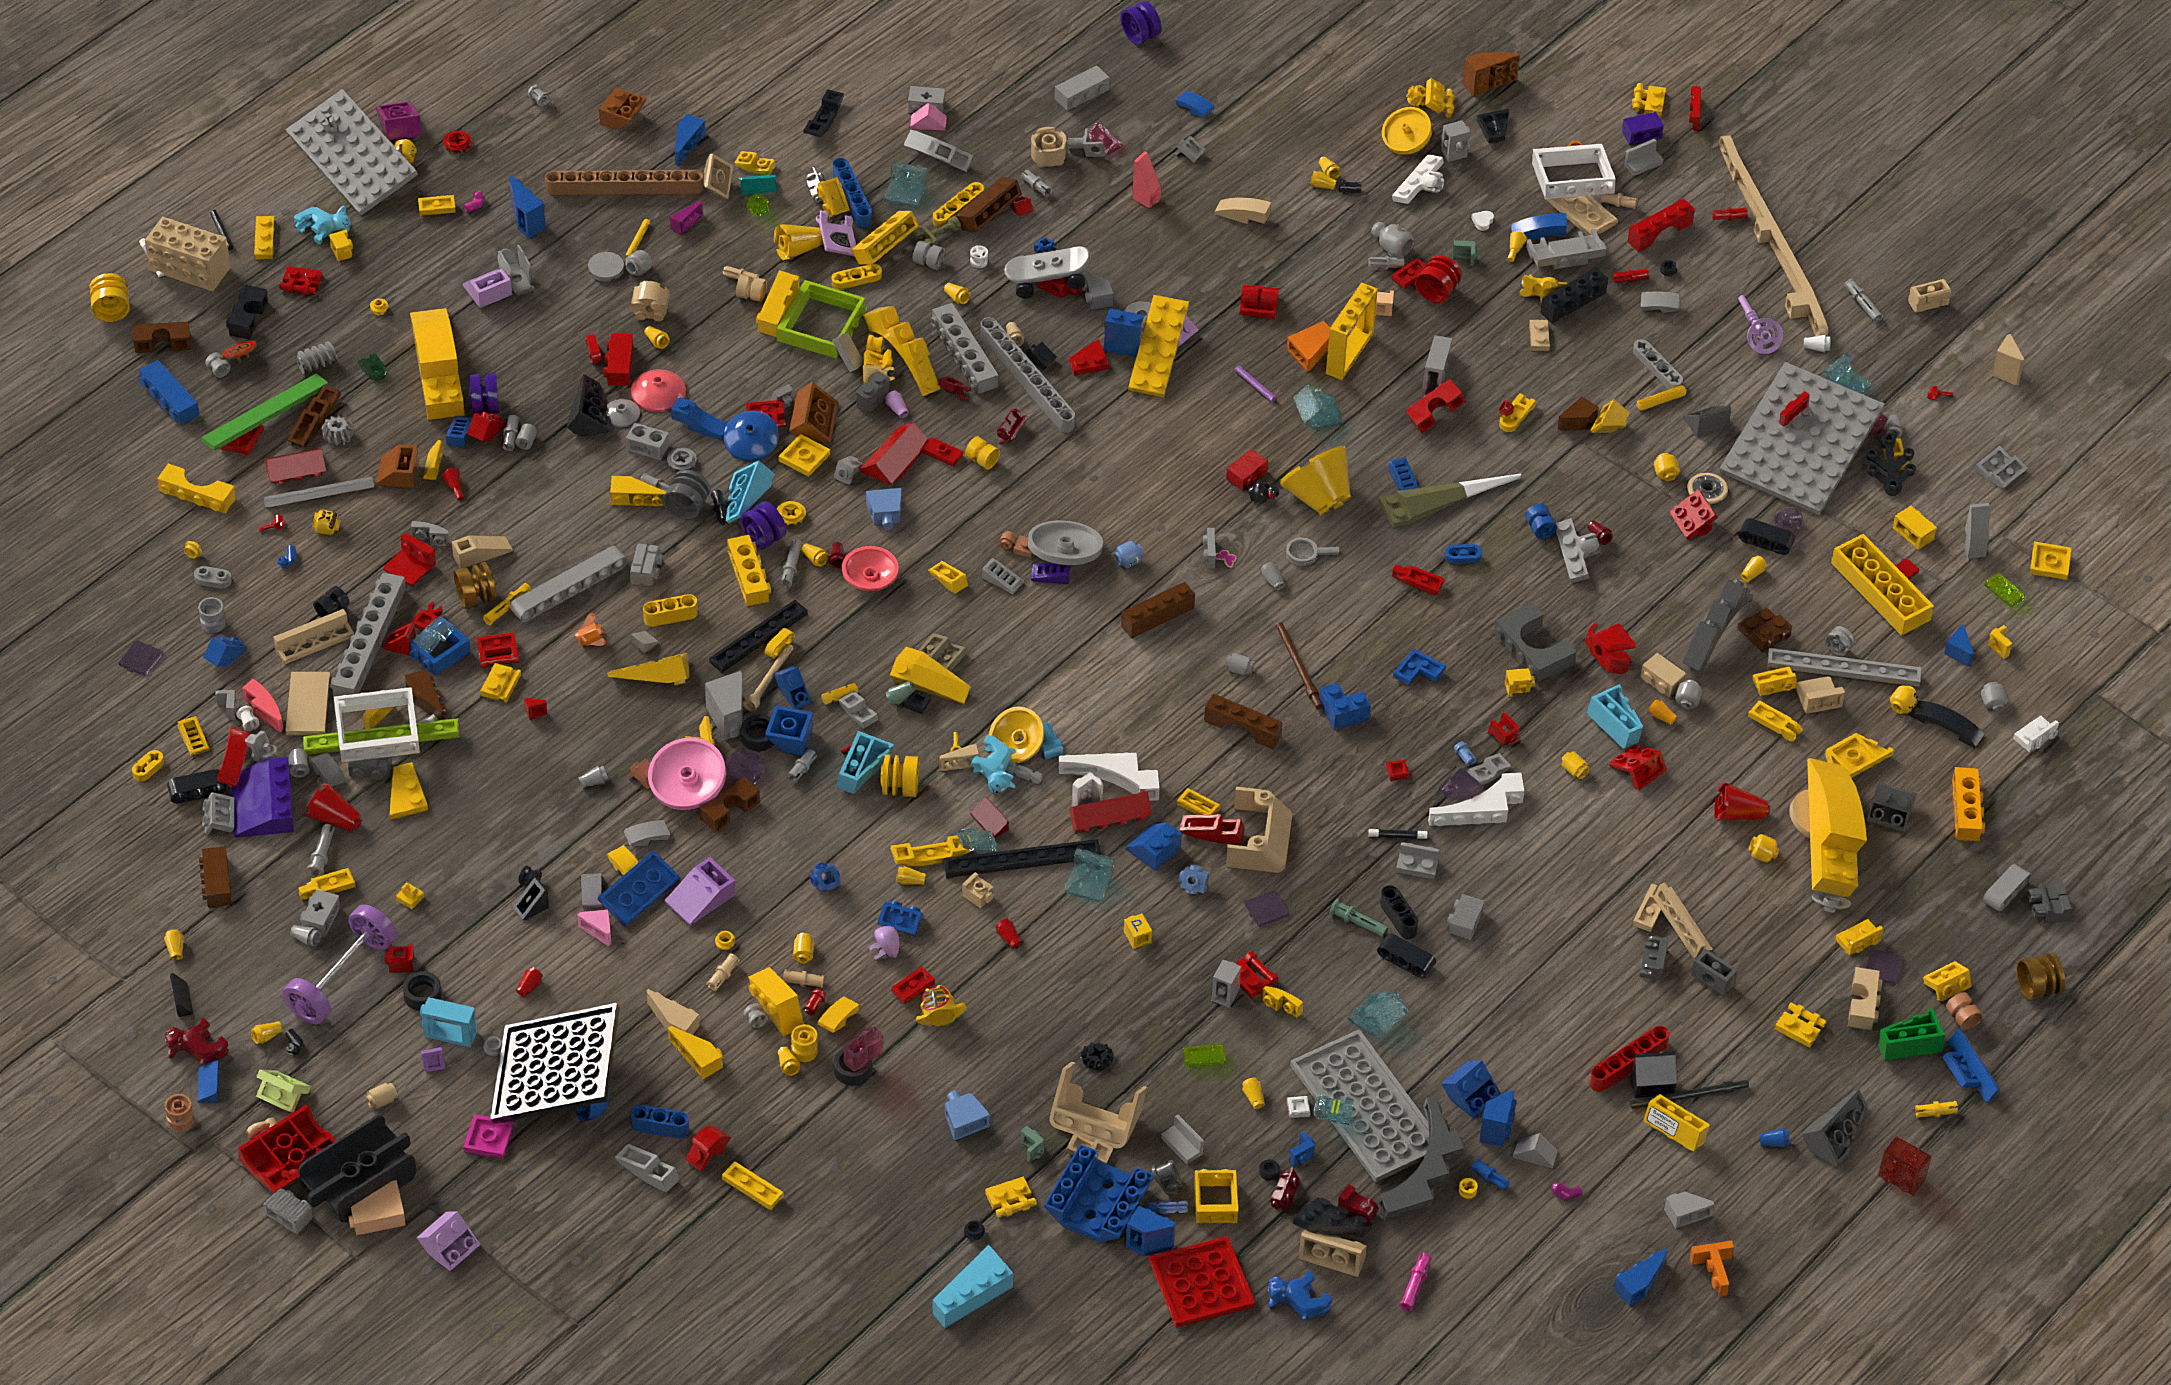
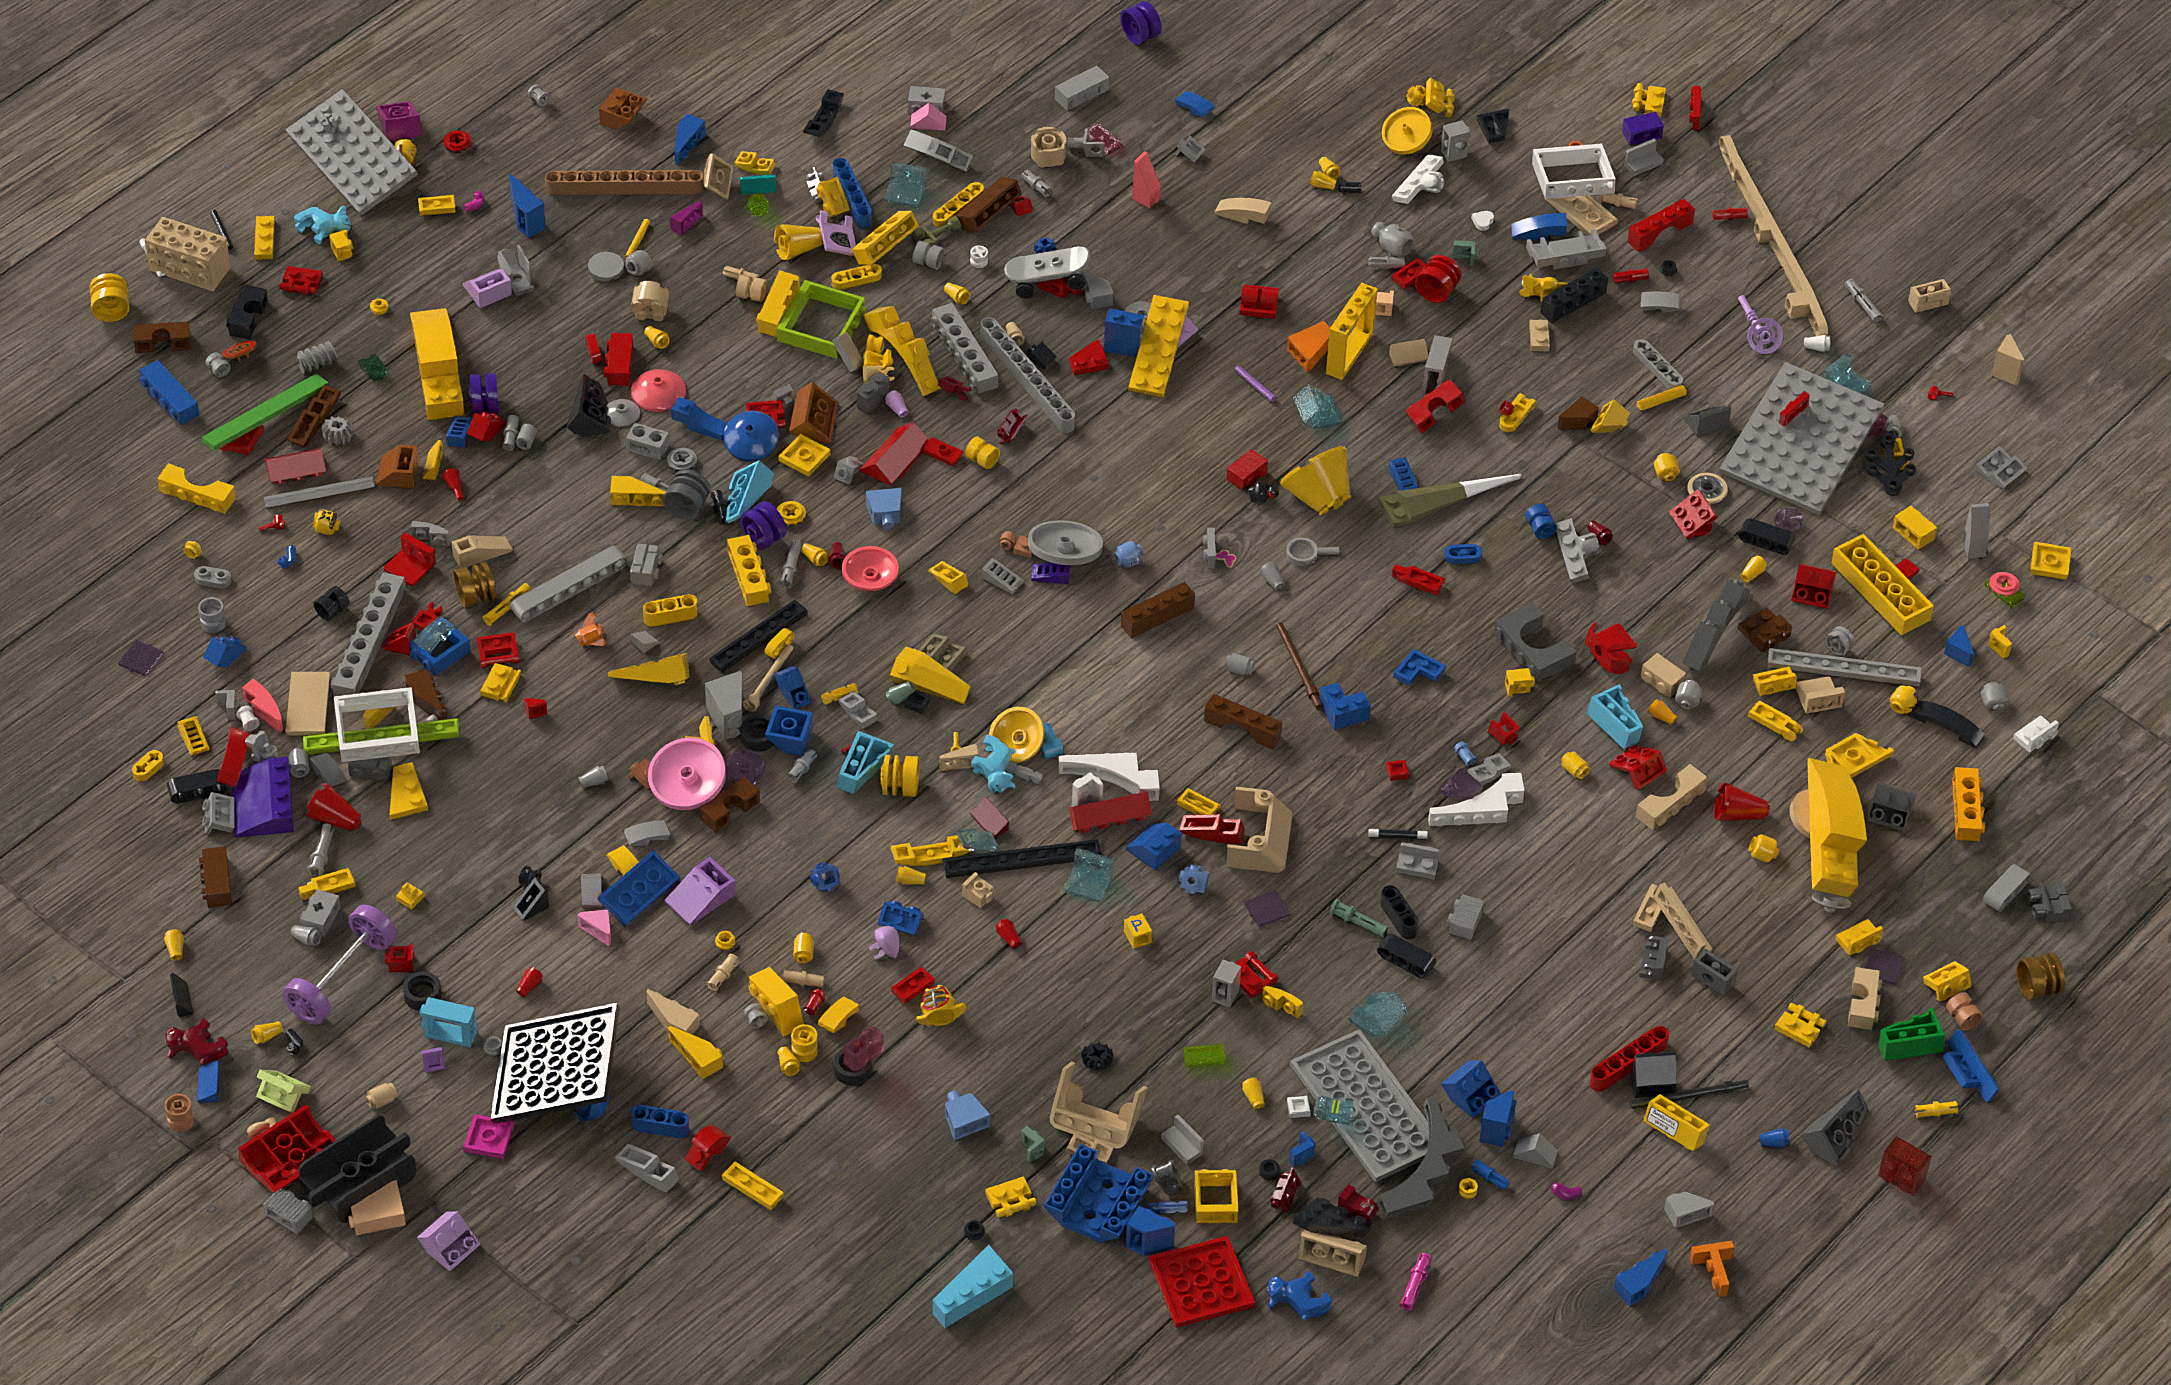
tan fence [274,609,354,664] -> none
dark orange slope [1462,53,1520,96] -> none
yellow cone [1507,231,1527,262] -> none
none -> tan slope [1389,339,1429,367]
none -> tan arch [1635,764,1707,830]
none -> red slope [1791,563,1837,609]
none -> coral gear [1989,572,2020,597]

